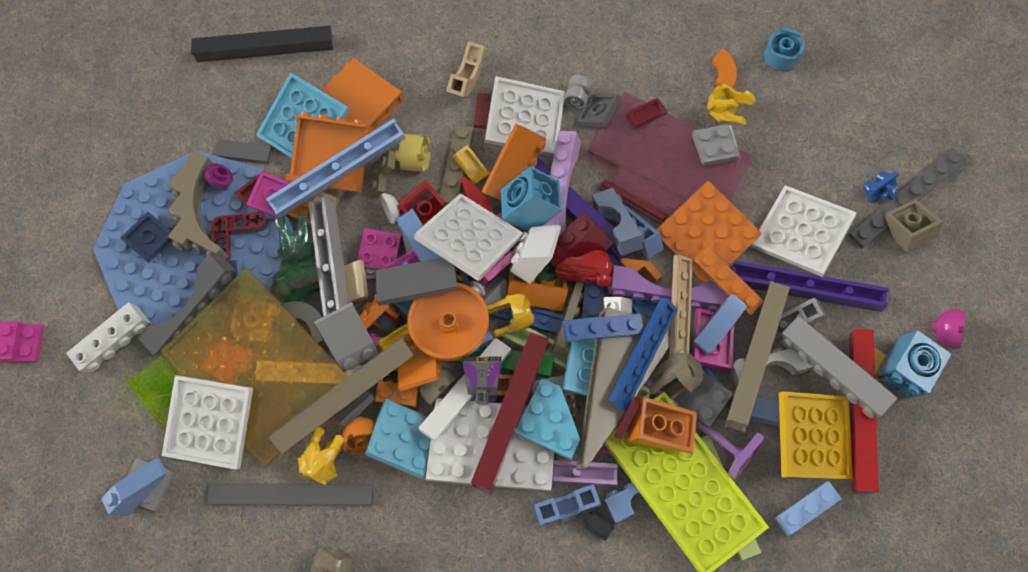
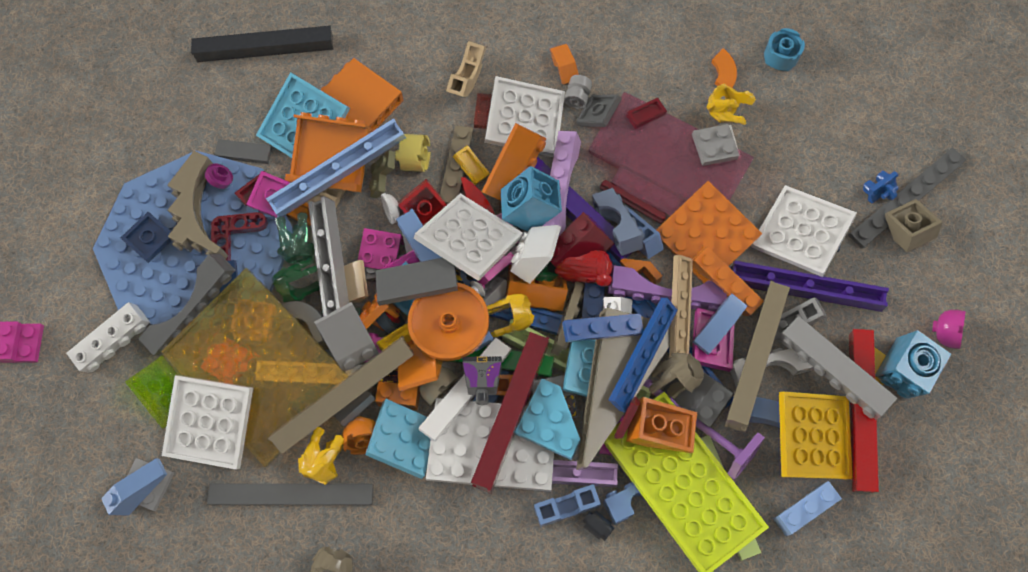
none -> orange slope [550,44,579,84]

